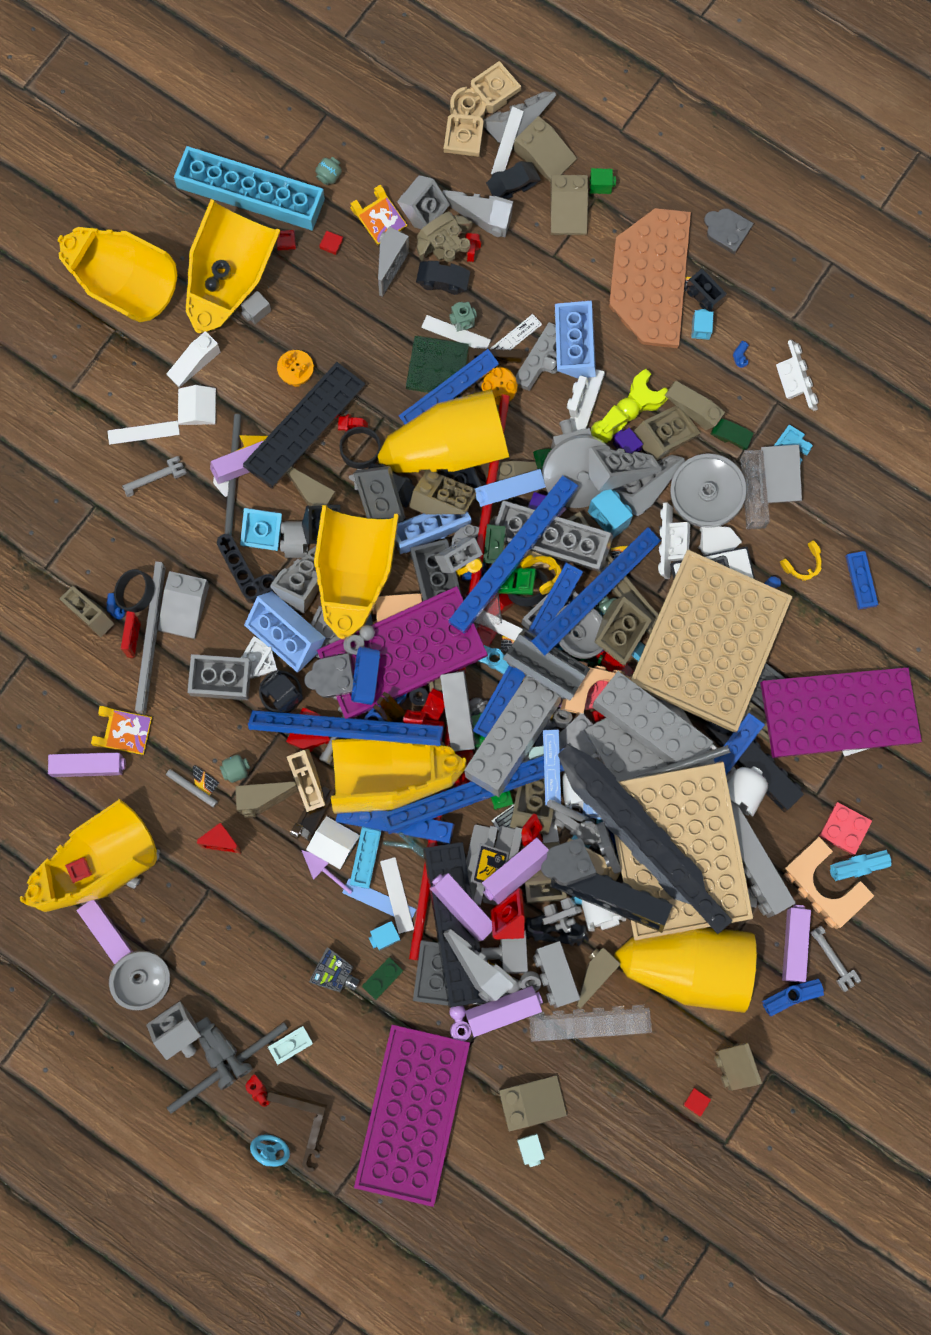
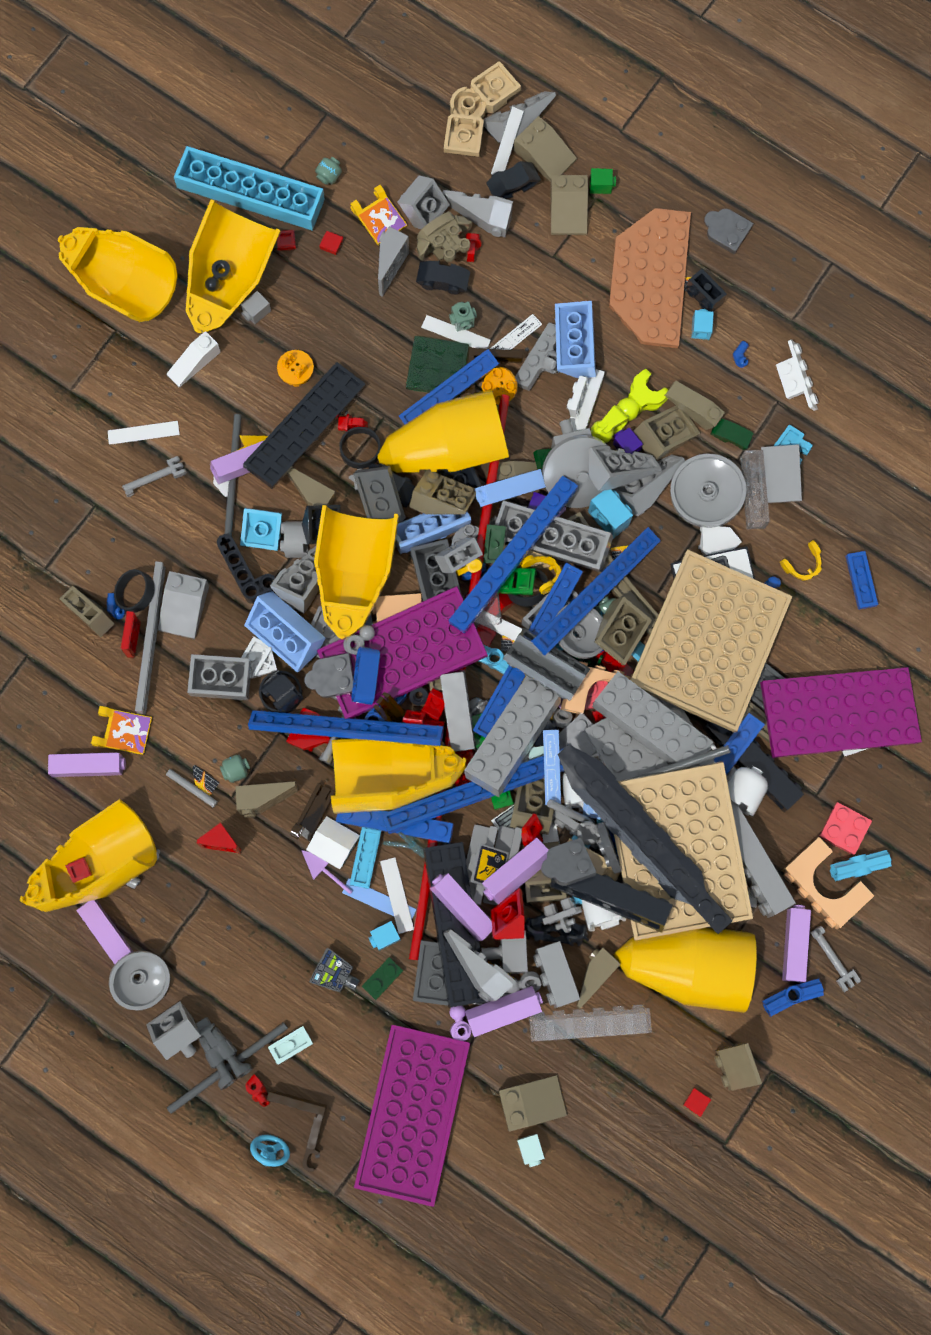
white slope [178,385,216,425] -> none
tan slope [287,749,326,812] -> none
white bracket [658,503,690,579] -> none

